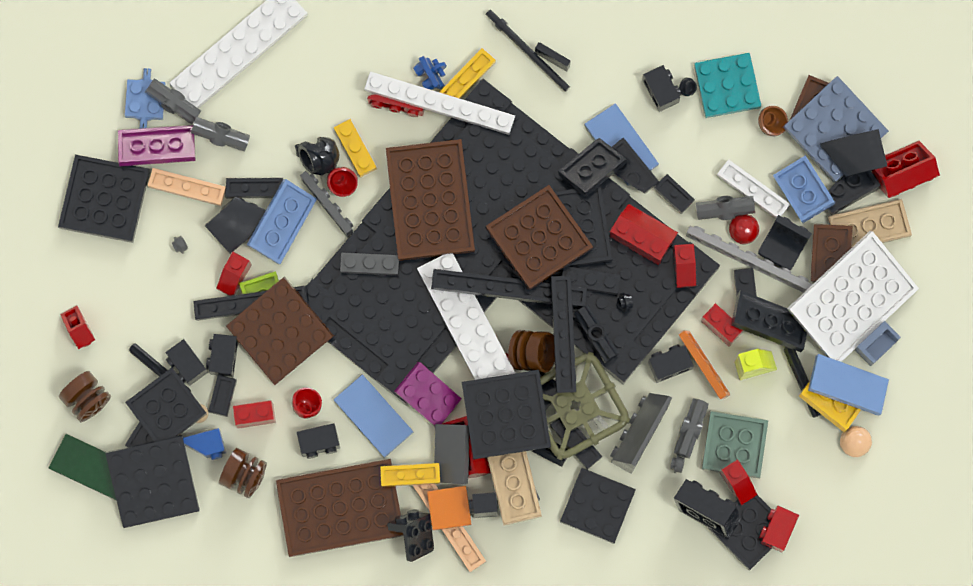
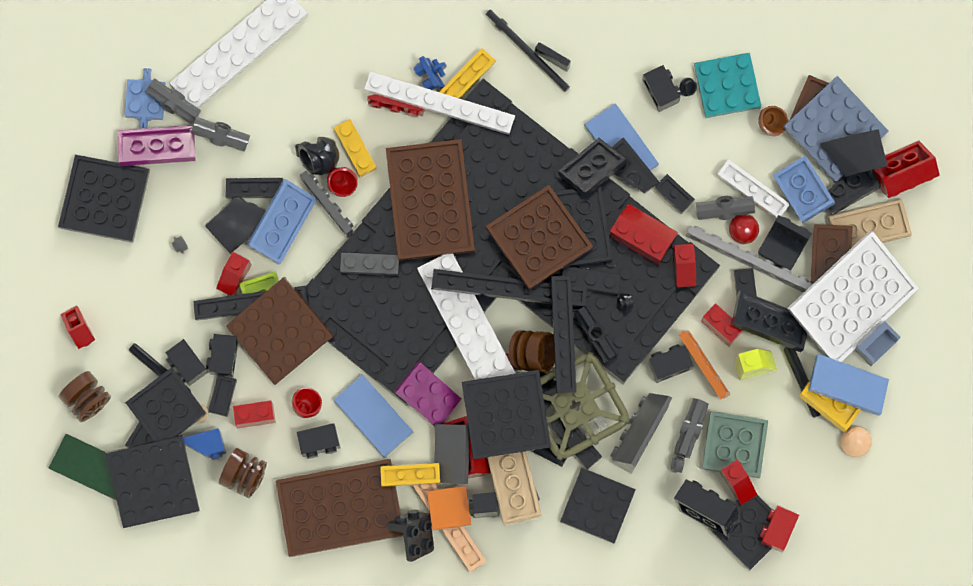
light nougat plate [148,168,226,206] -> none

